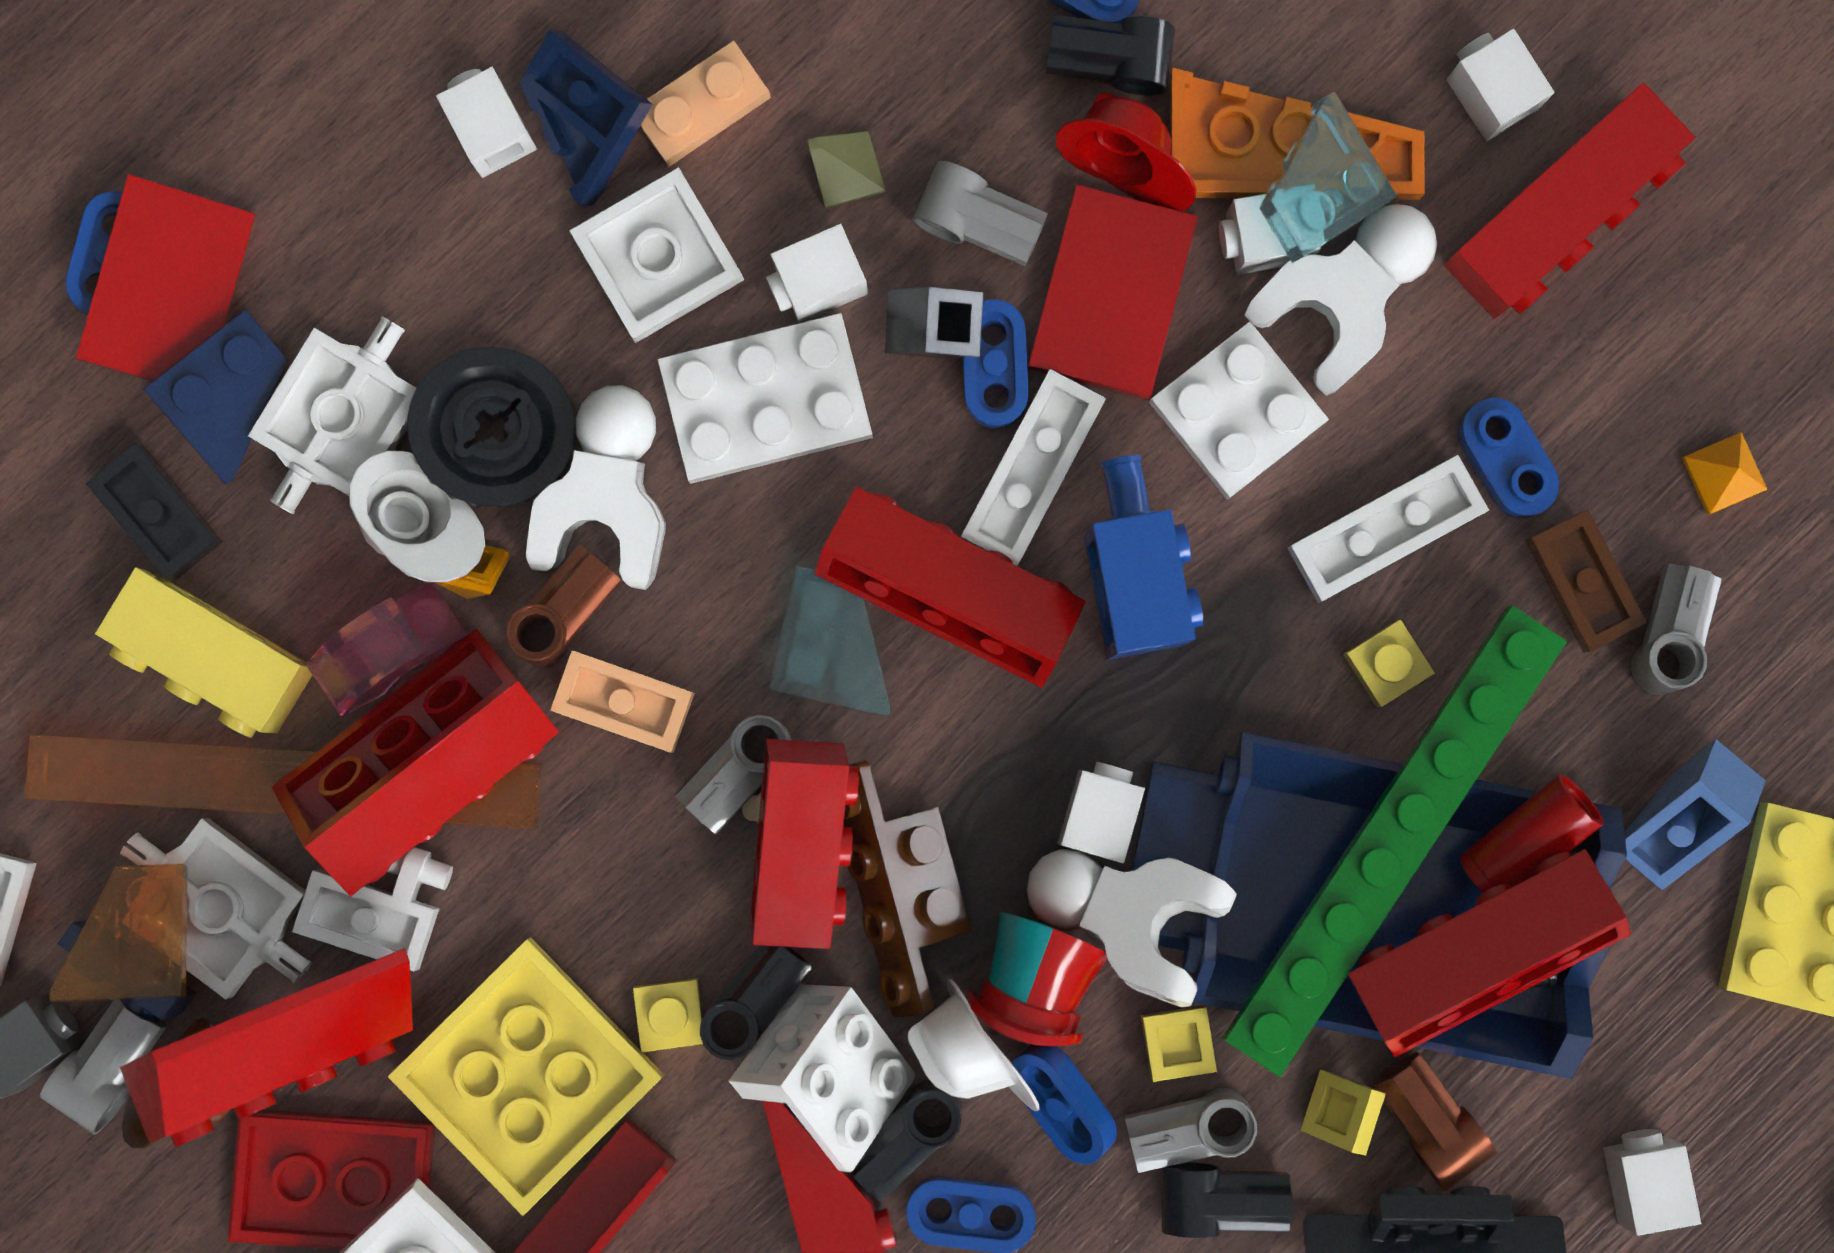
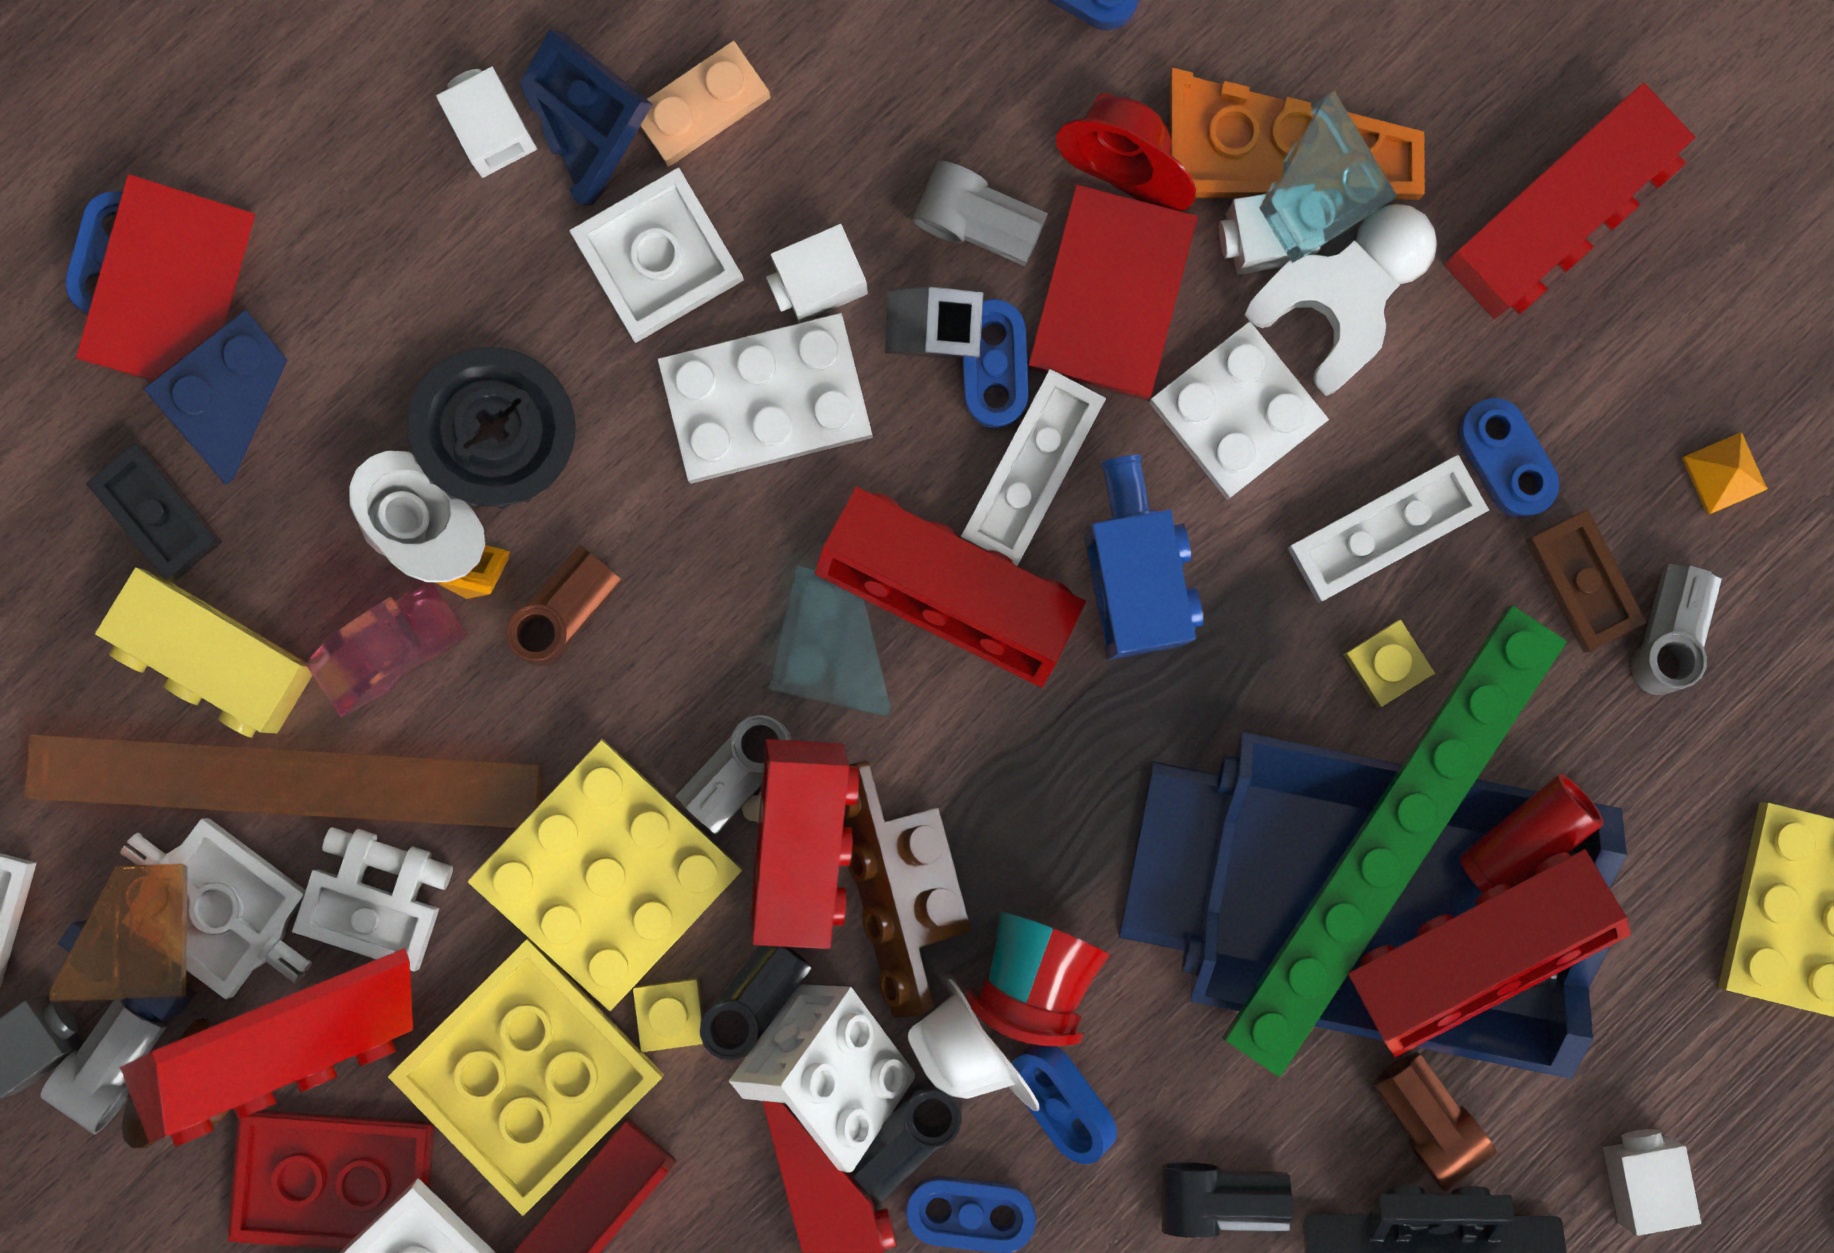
white plate [248,316,416,514] -> none
red slope [271,628,560,897] -> none
white piece [526,385,666,590] -> none
light nougat plate [550,650,695,753] -> none
olive slope [807,131,886,209] -> none
white piece [1027,849,1237,1007] -> none
black piece [1046,15,1175,96] -> none
white brick [1058,762,1145,863] -> none
light grey piece [1124,1088,1257,1173] -> none
light yellow plate [1141,1005,1217,1082] -> none
light yellow plate [1300,1069,1386,1156] -> none
white brick [1446,29,1555,142] -> none
medium blue slope [1625,739,1766,890] -> none
none -> light yellow plate [468,738,743,1011]

